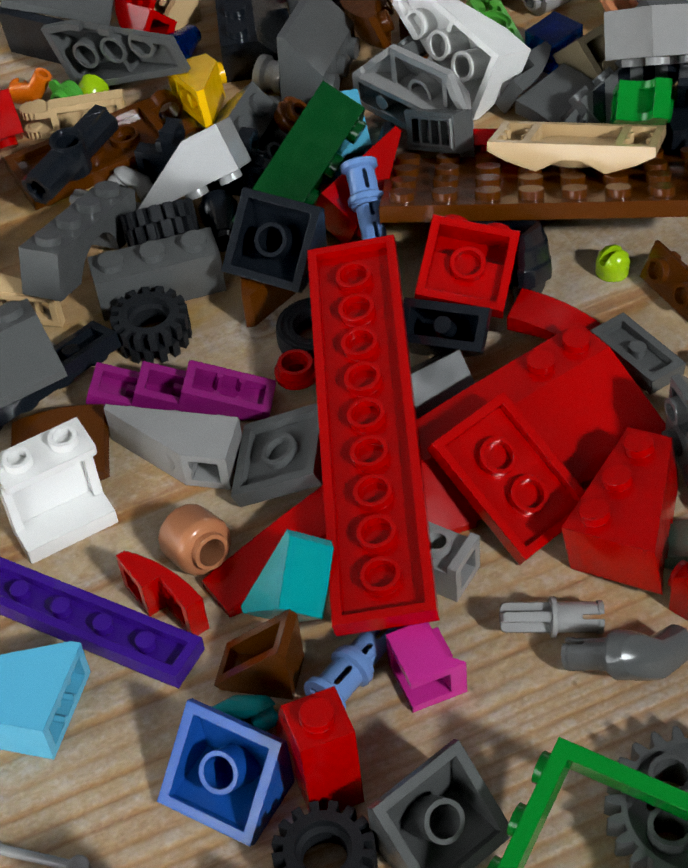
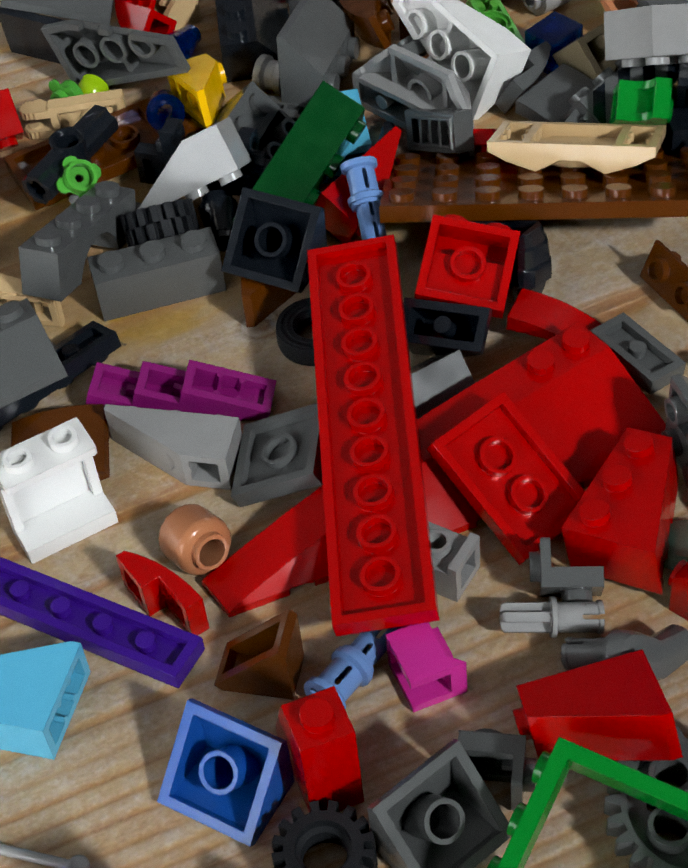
orange arm [8,67,52,104] -> none
light grey arm [108,165,154,203] -> none
black tyre [110,286,192,364] -> none
teal arm [212,695,278,731] -> none
teal slope [241,529,334,622] -> none
reddish brown plate [274,96,307,134] -> none
red plate [274,349,316,390] -> none
lime hinge [595,244,630,282] -> none
none -> bright green plate [56,156,101,197]
none -> clear blue cone [146,90,185,130]
none -> dark grey bracket [458,728,536,811]
none -> red slope [512,649,683,761]
none -> dark grey bracket [529,537,604,602]

